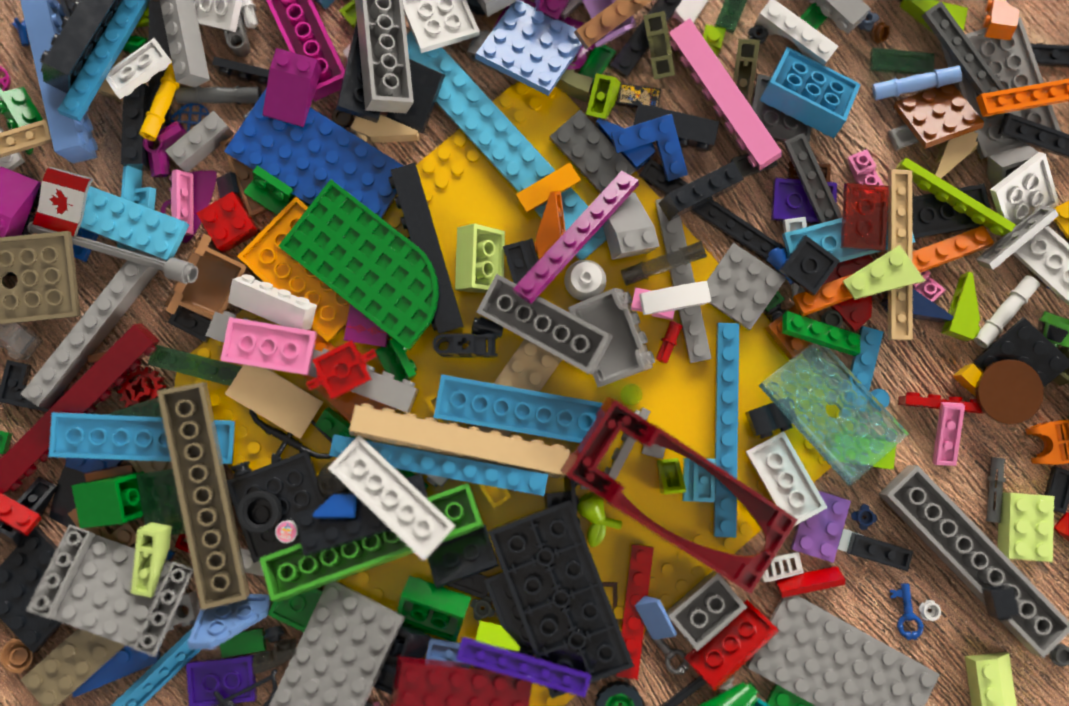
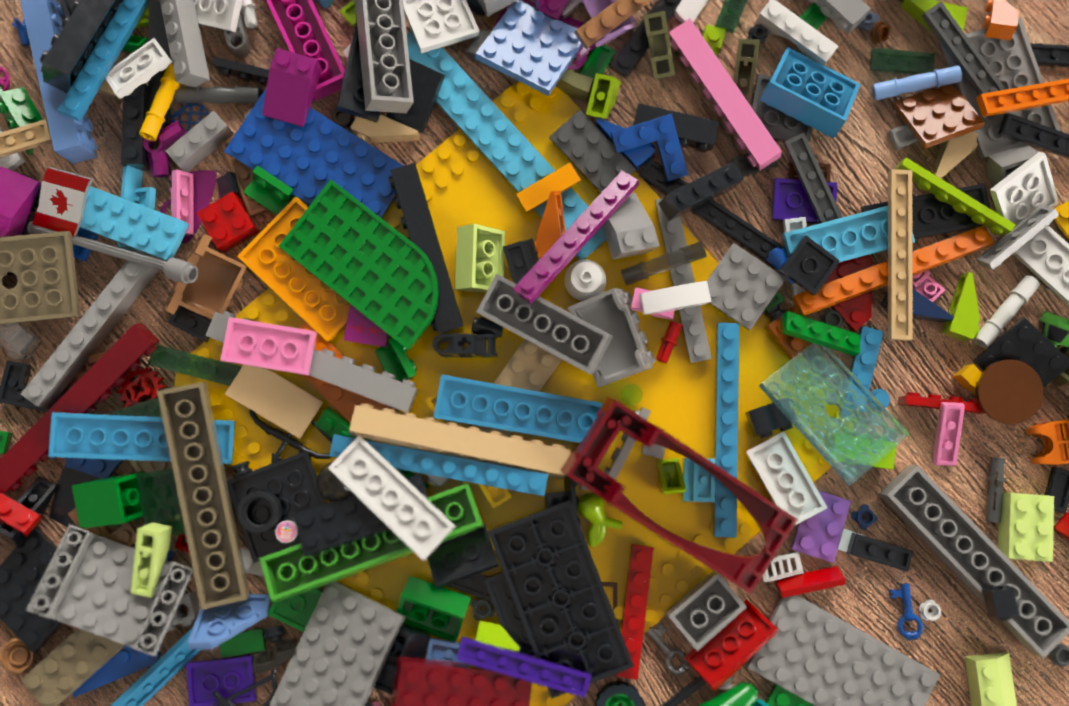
reddish brown tile [85,463,132,482] -> none
white brick [228,274,317,330] -> none
red plate [306,340,378,400] -> none
blue tile [313,494,357,518] -> none
tile [617,83,661,108] -> none
medium blue slope [635,595,677,640] -> none
clear red plate [841,183,889,251] -> none
yellowish green wing [843,245,925,300] -> none
bright pink slope [847,149,885,198] -> none

